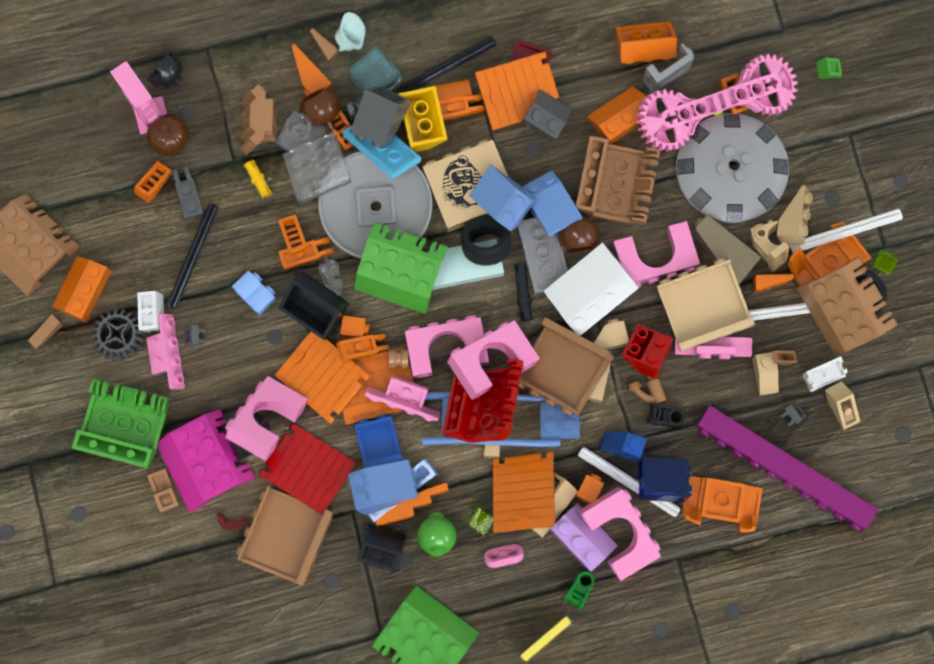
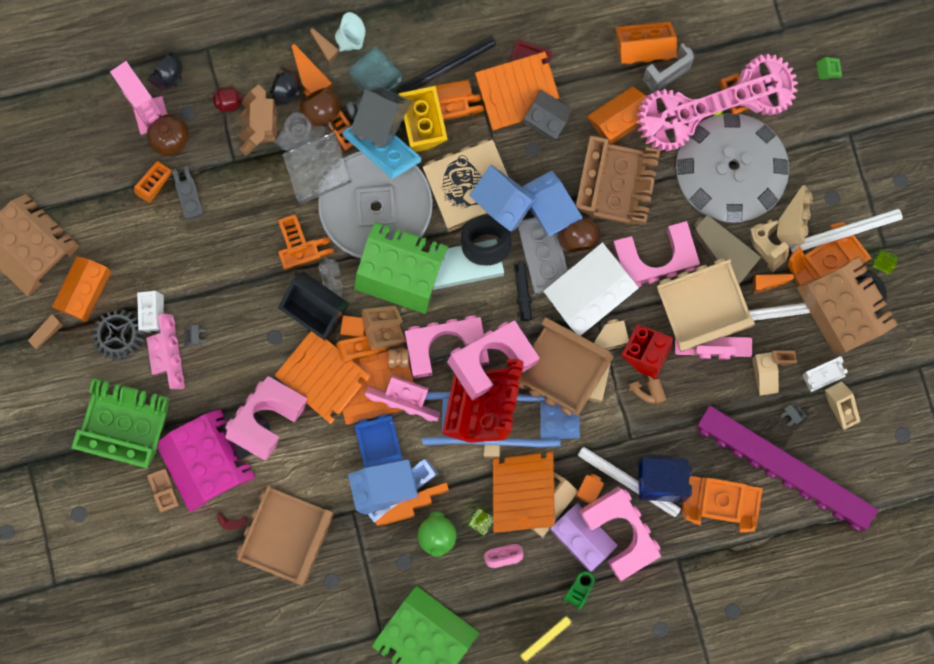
black axle [167,203,219,309] -> none
light blue brick [232,271,276,316] -> none
yellow pin [244,160,272,198] -> none
red door [258,423,357,515] -> none
black slope [357,524,407,573] -> none
blue slope [600,431,647,462] -> none
black piece [647,403,685,428] -> none
none -> dark red head [213,87,242,112]
none -> black cylinder [268,66,301,105]
none -> medium nougat slope [362,306,407,350]

